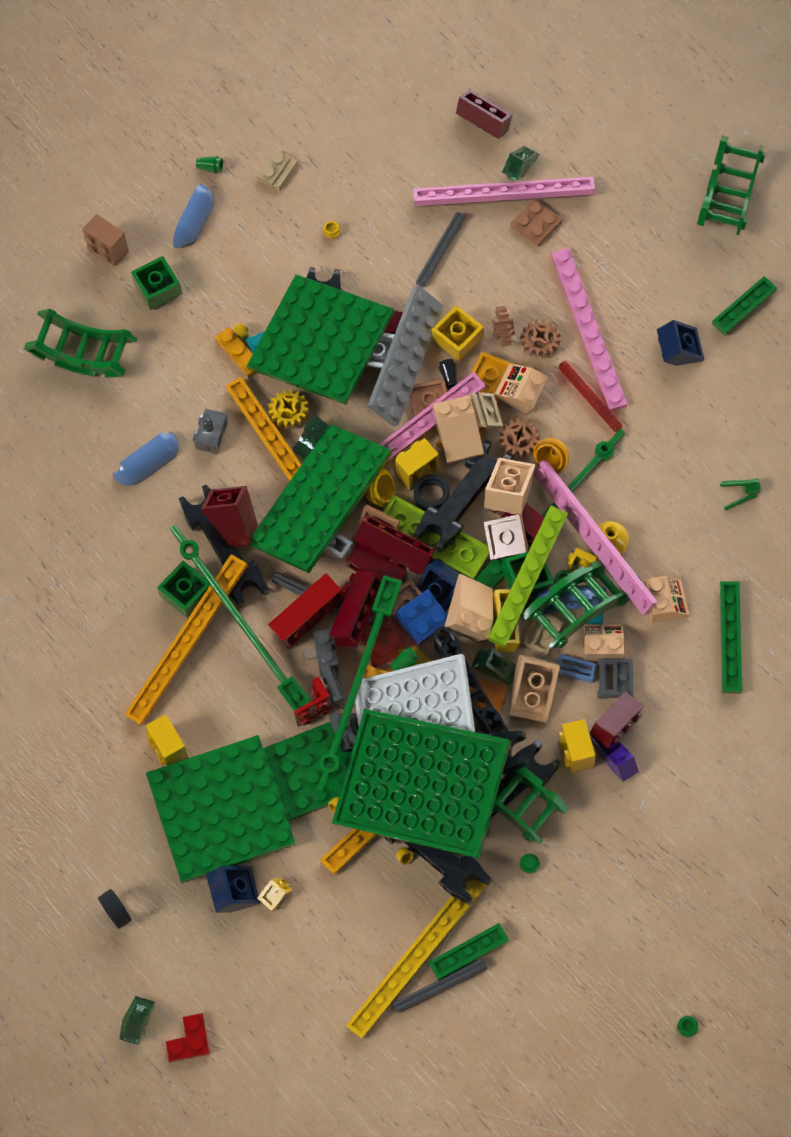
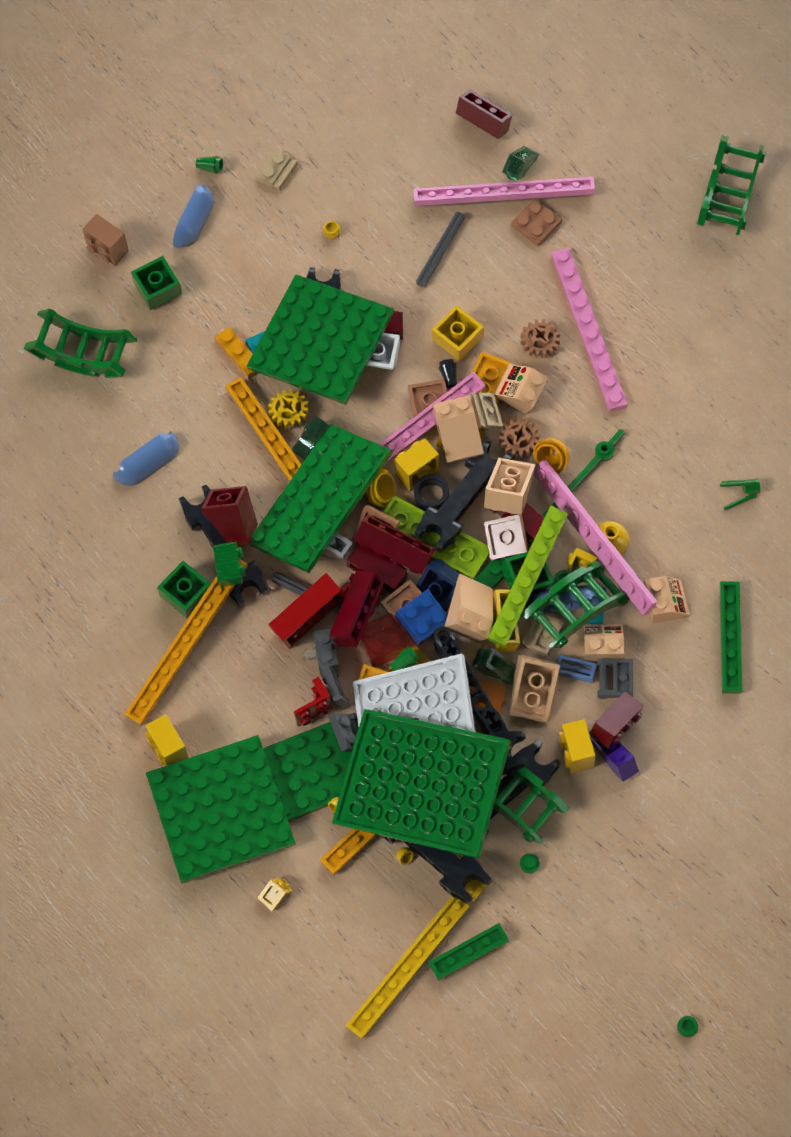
black tyre [98,889,132,929] -> none
clear green arch [119,996,155,1045] -> none
red plate [165,1013,210,1063] -> none
green bar [170,525,312,711] -> none
flat silver piece [192,408,228,454] -> none
dark blue slope [206,866,261,913] -> none
yellow plate [232,323,249,339] -> none
green bar [316,576,402,793] -> none
light grey plate [367,285,444,427] -> none
dark grey axle [394,959,487,1013] -> none
nougat gear [492,306,515,347] -> none
clear red axle [558,361,623,432] -> none
dark blue slope [657,320,704,366] -> none
green plate [712,276,777,336] -> none
none -> green brick [213,542,246,587]

